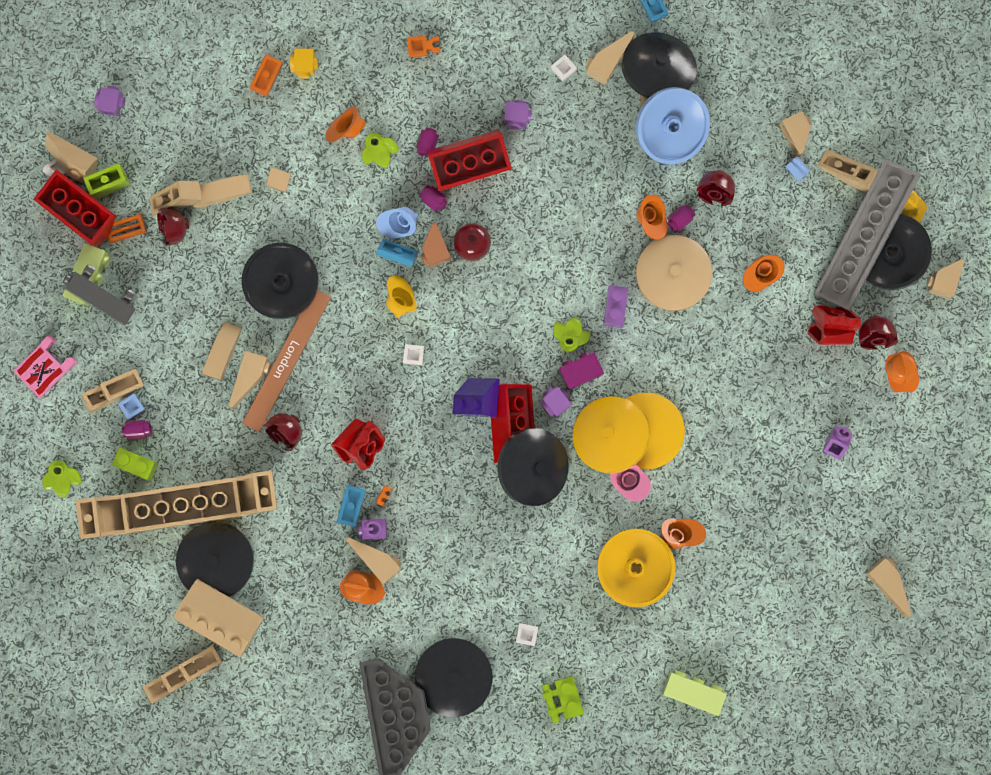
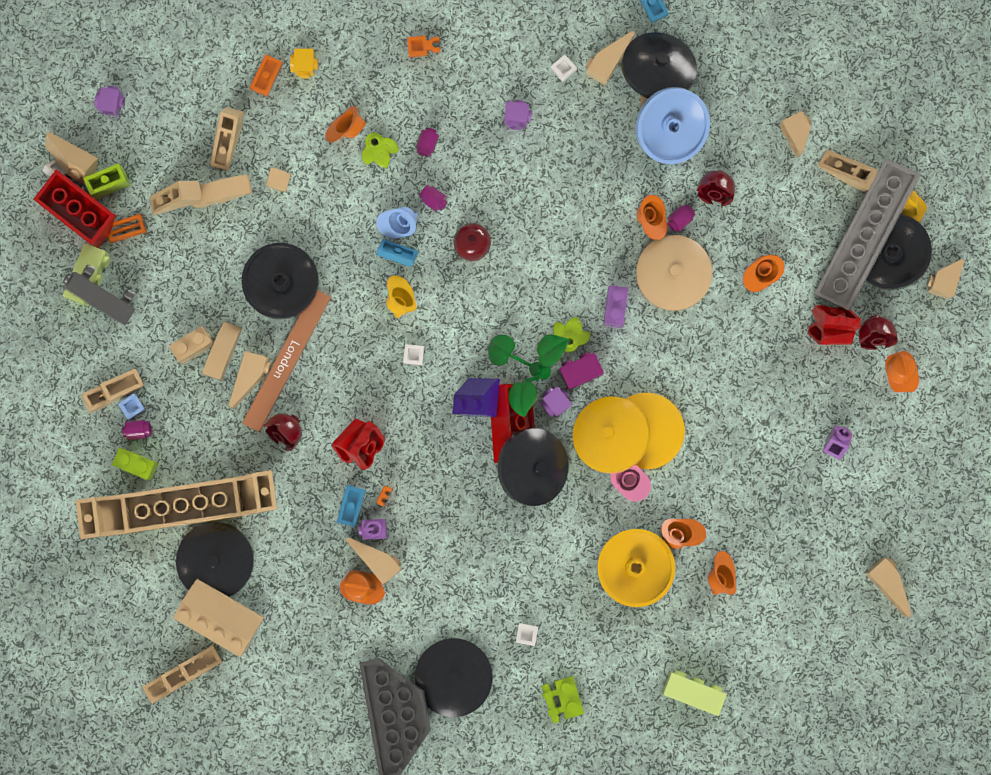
flag [14,335,77,398] -> none
lime plate [42,460,82,498] -> none
dark red cylinder [157,208,189,246] -> none
nougat slope [421,222,451,269] -> none
red brick [426,129,512,191] -> none
light blue piece [786,156,811,181] -> none
none -> tan brick [169,326,214,364]
none -> tan slope [210,107,245,171]
none -> green plant [488,334,569,417]
none -> orange piece [707,551,737,595]

